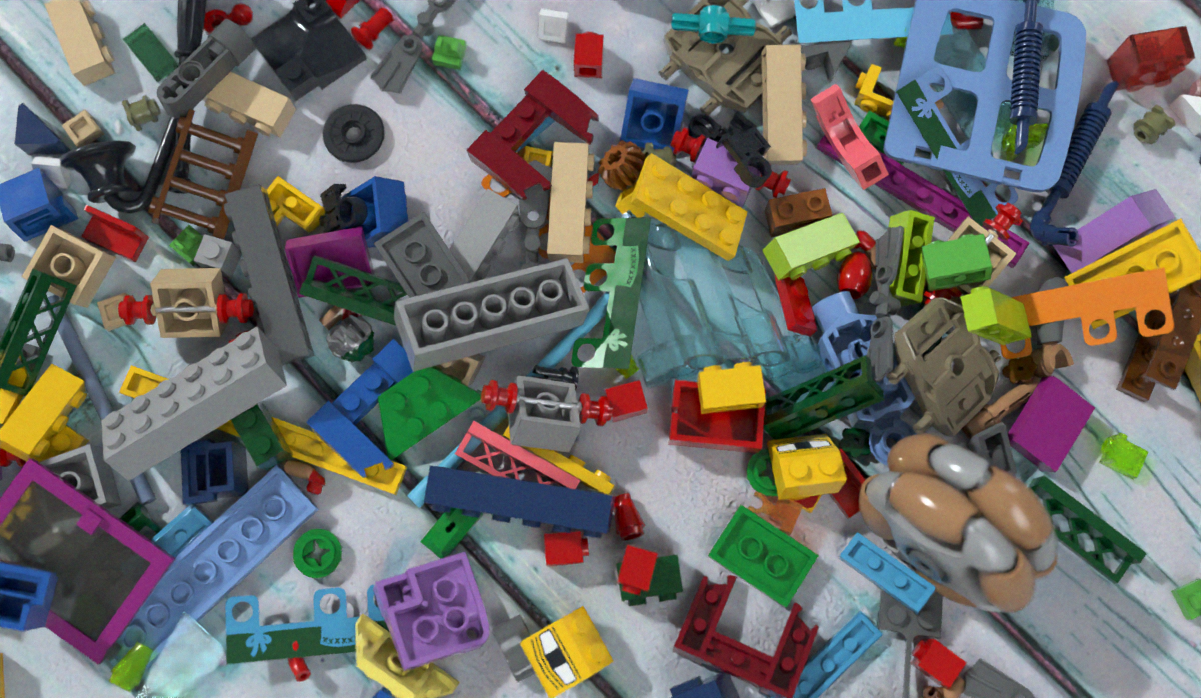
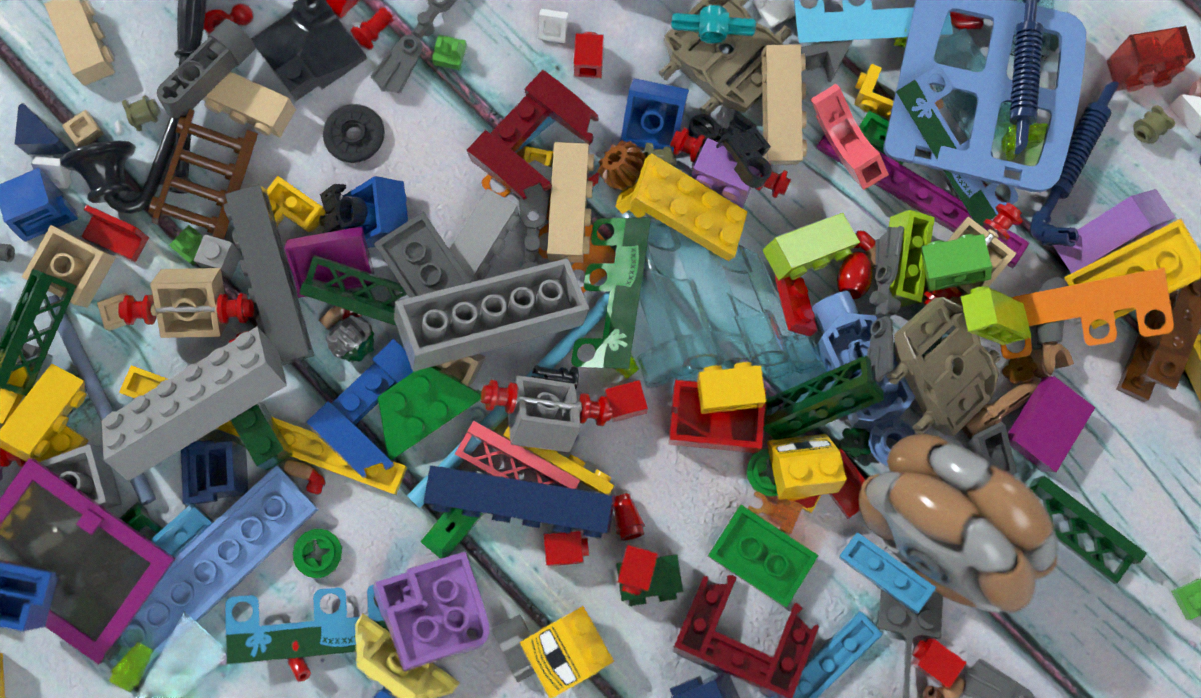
clear green tile [122,23,179,83] -> none
dark orange brick [764,188,832,237] -> none
clear neon green bracket [1099,433,1149,479] -> none

